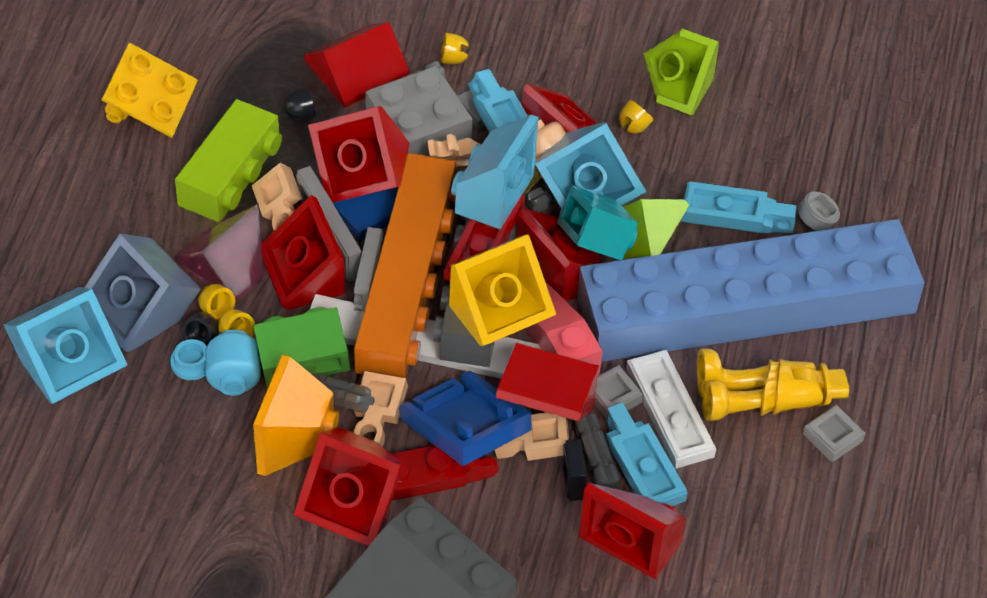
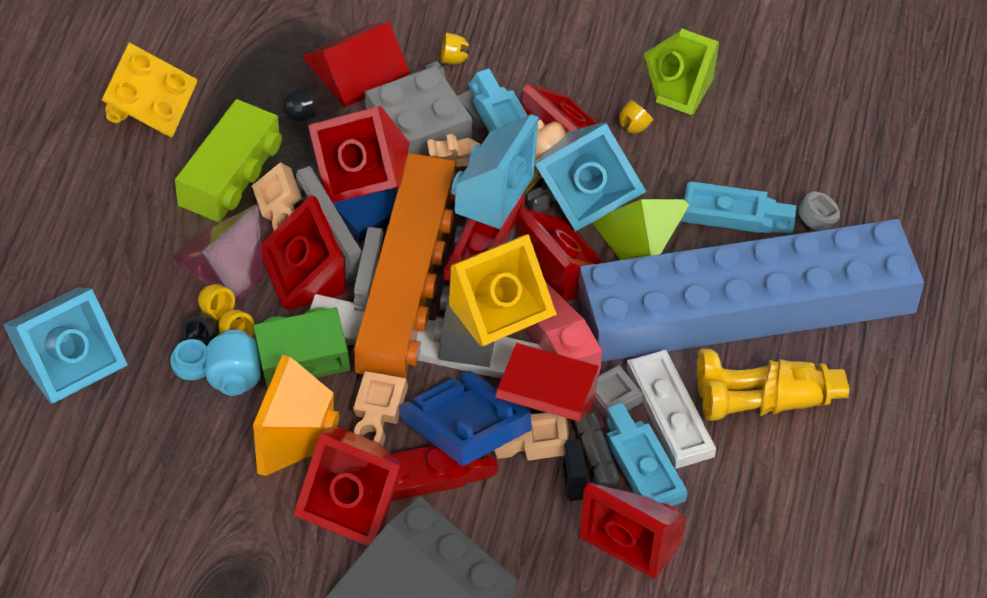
sand blue slope [84,233,201,352] -> none
dark grey axle [312,373,375,413] -> none
teal brick [557,185,638,261] -> none
light grey tile [803,405,866,462] -> none

